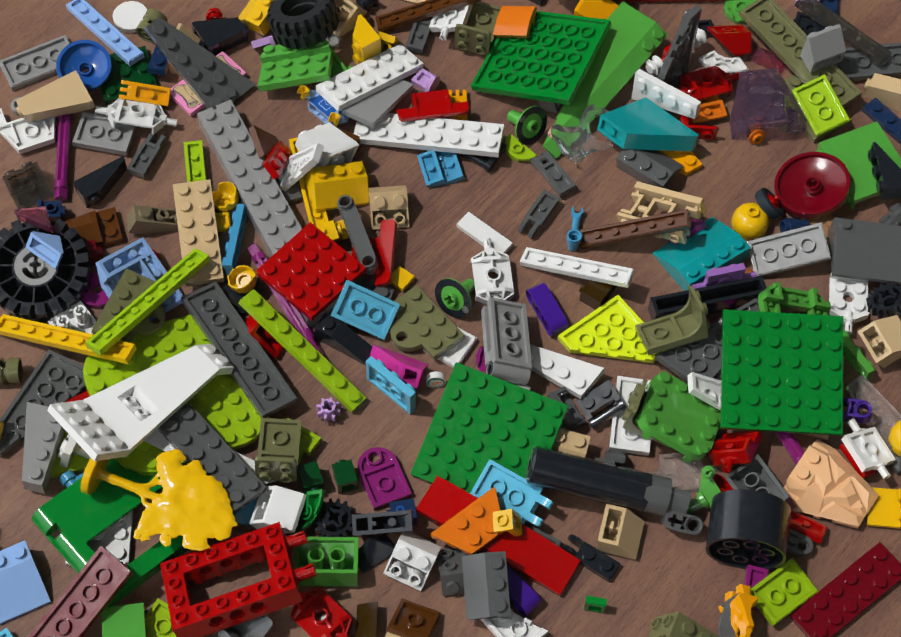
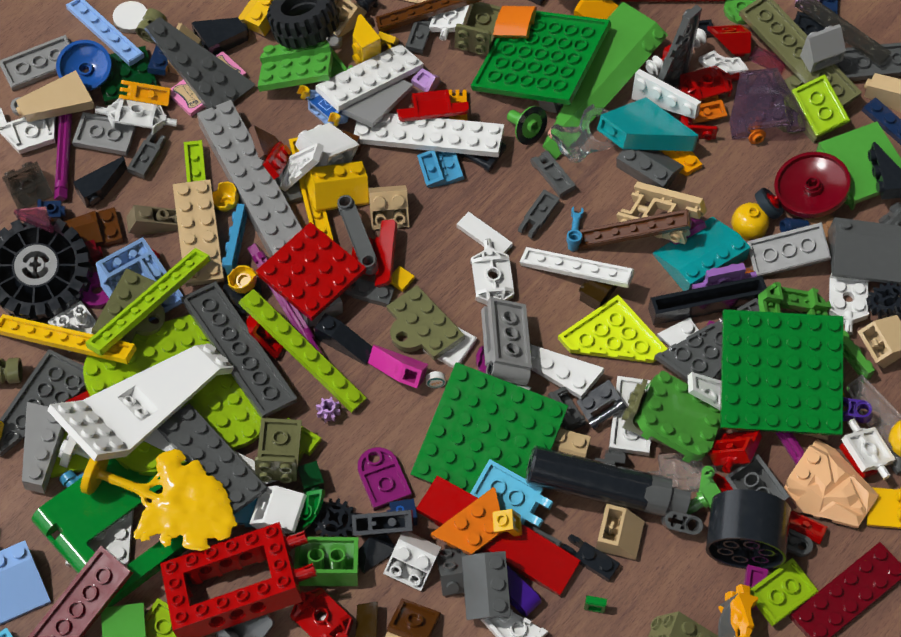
light blue slope [25,231,64,269] -> none
red plate [206,8,223,20] -> none
yellow tile [215,212,231,232] -> none
lavender tile [251,35,276,48] -> none
yellow bracket [326,220,350,242] -> none
medium azure plate [330,280,400,340] -> none
dark green brick [332,459,358,494] -> none
medium azure plate [366,356,416,415] -> none
piece [435,278,475,318] -> none
lime plate [505,133,537,162] -> none
dark purple beam [526,283,569,337] -> none
olive bracket [635,286,710,356] -> none

